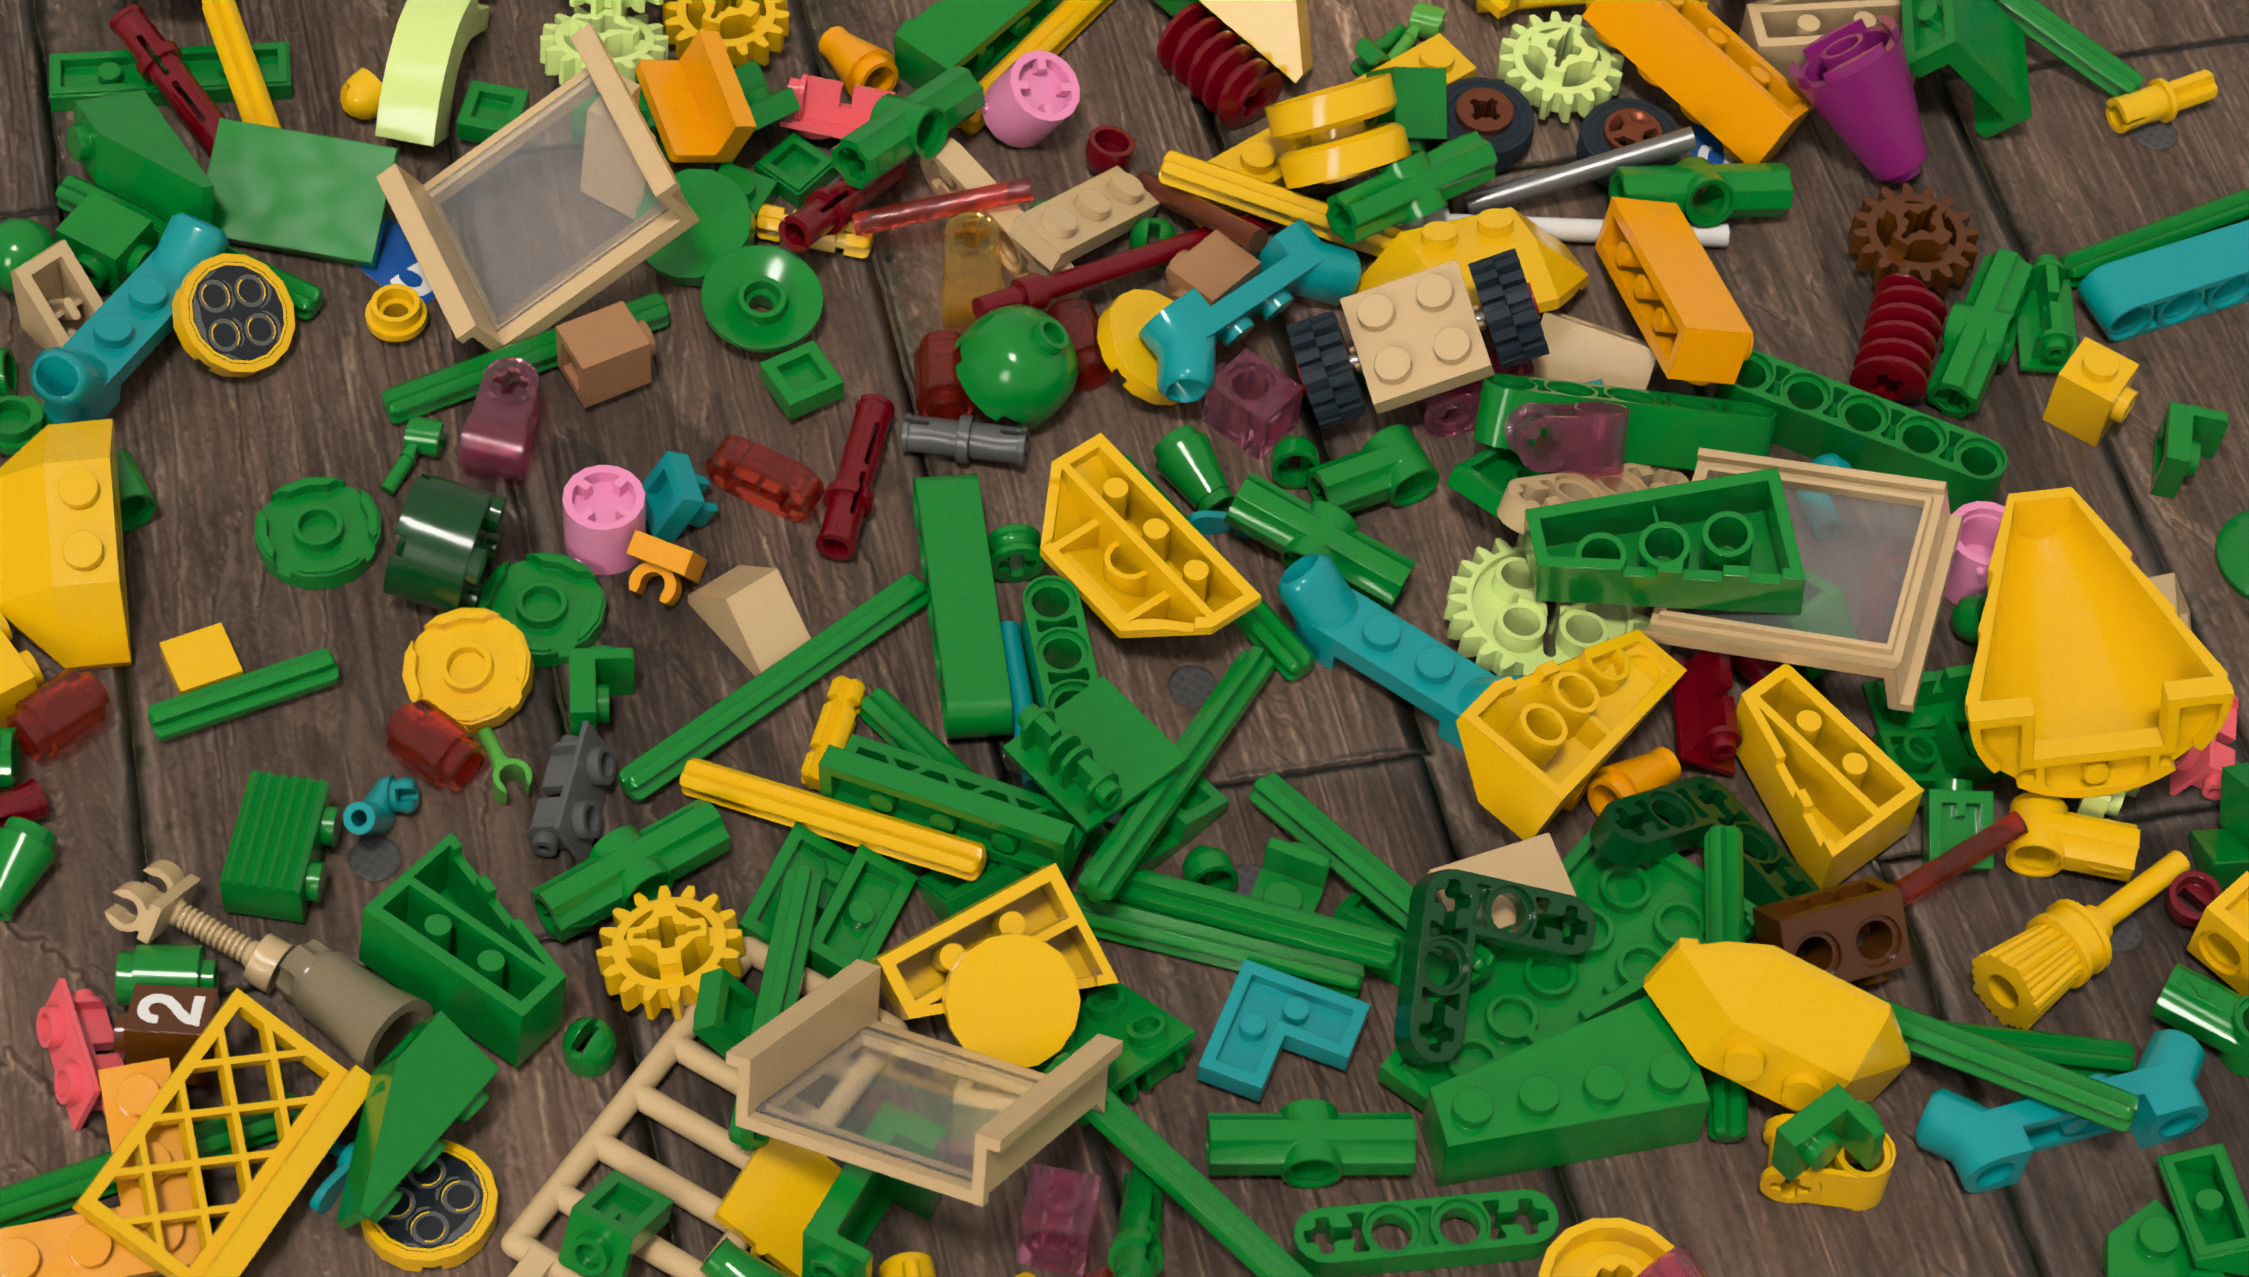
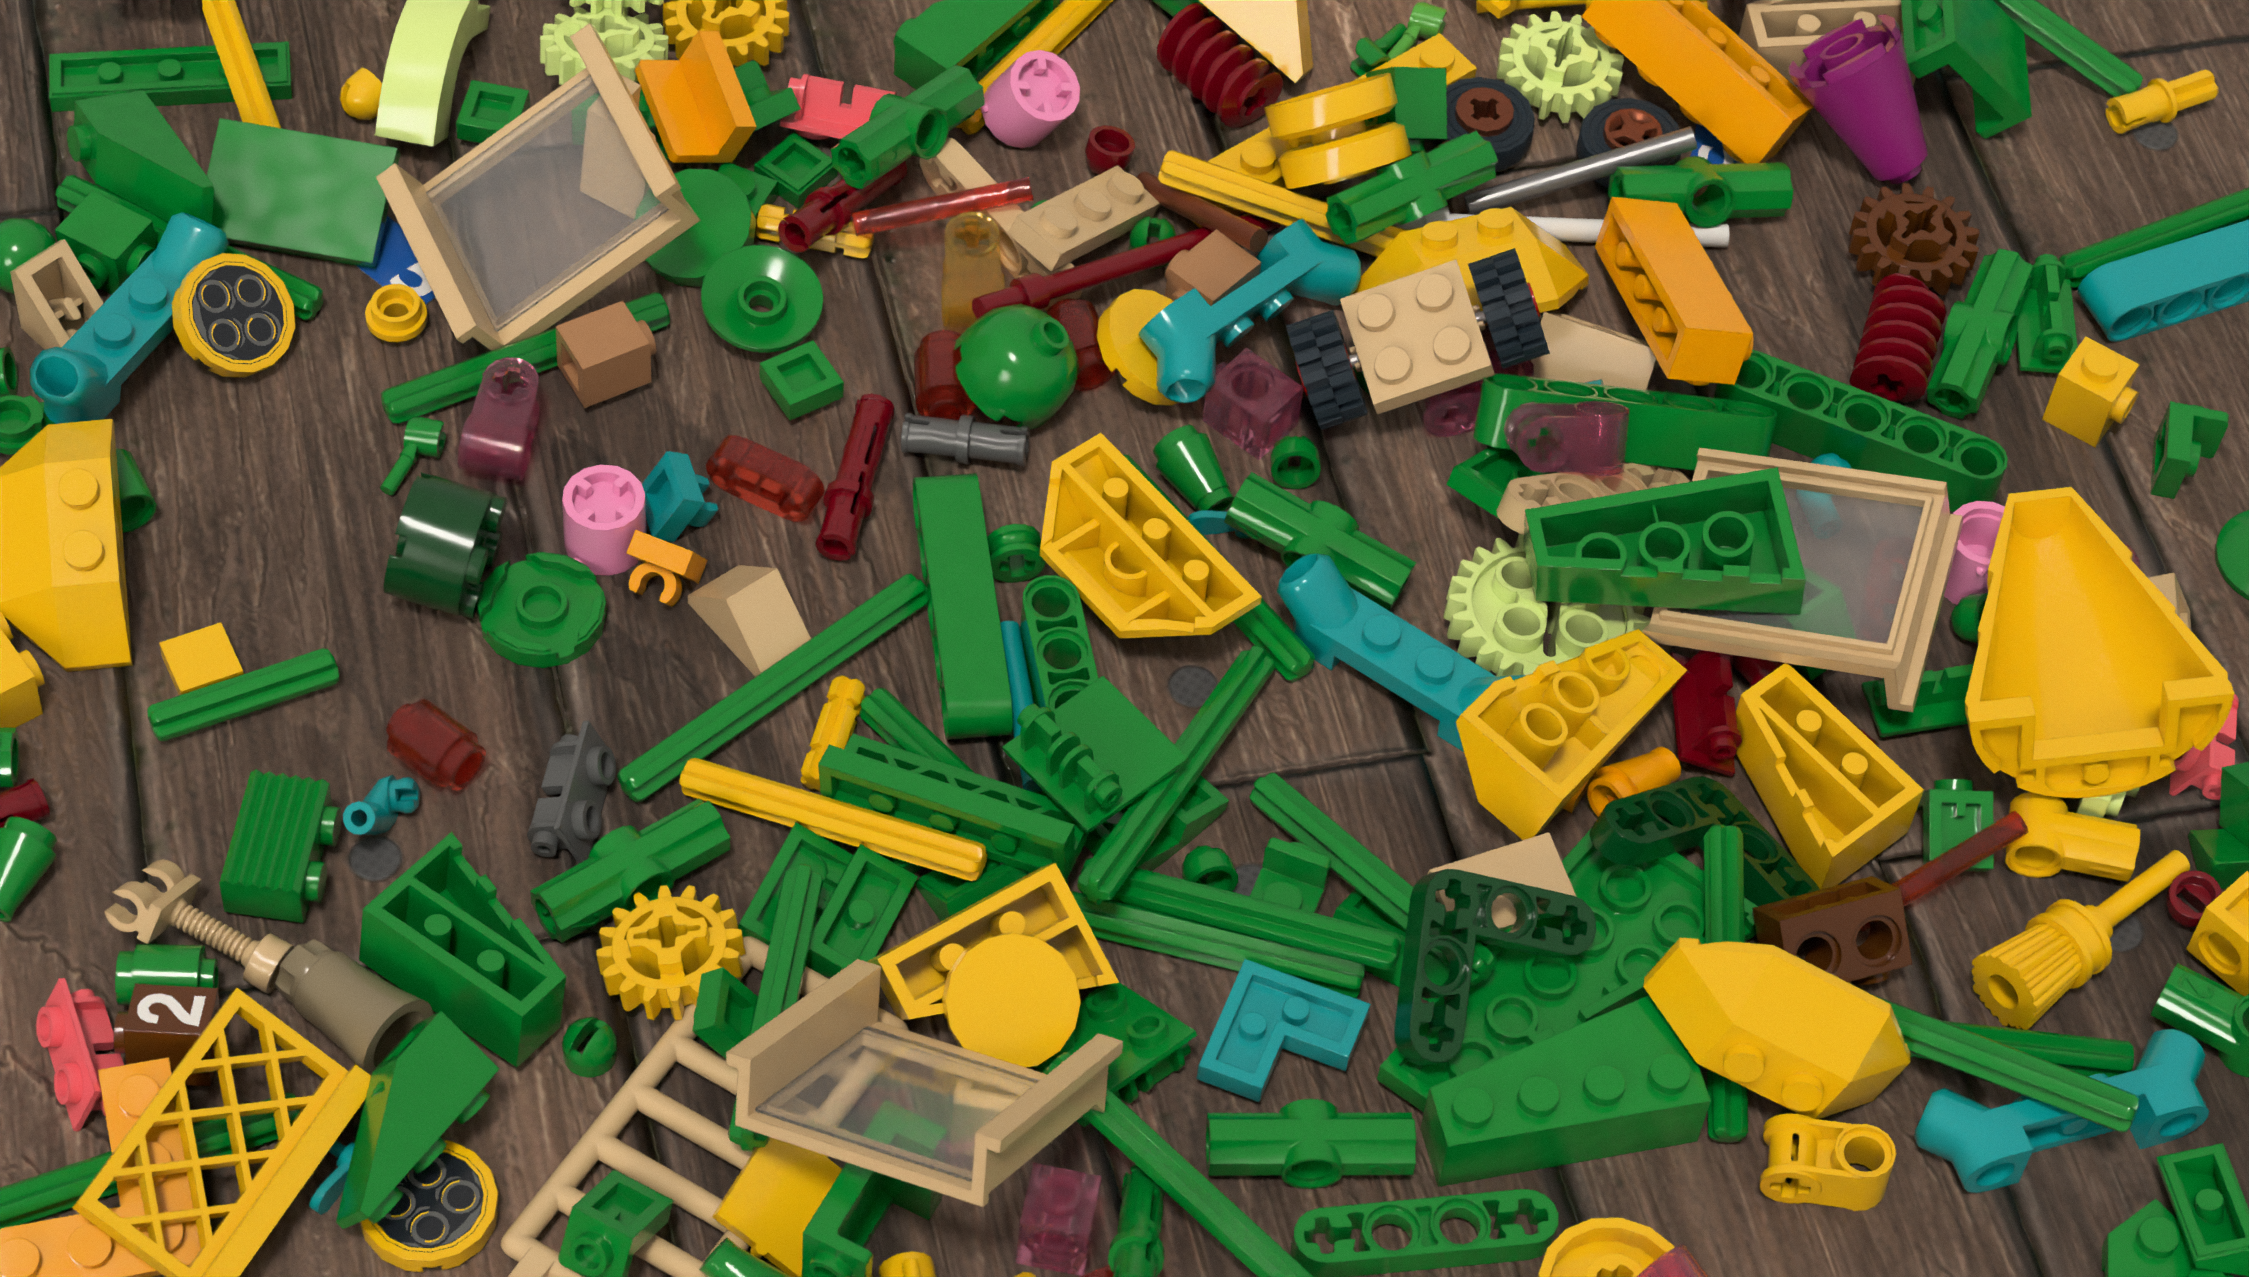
clear red brick [6,667,110,760] -> none
dark red pin [109,4,226,159] -> none
green tile [255,476,382,590] -> none
yellow tile [402,607,534,734] -> none
bright green hand [478,727,532,804] -> none
green bracket [569,645,635,736] -> none
light orange cone [818,26,898,97] -> none
green piece [1306,424,1440,514] -> none
green bracket [1771,1084,1885,1182] -> none
green slope [1872,714,2008,792] -> none

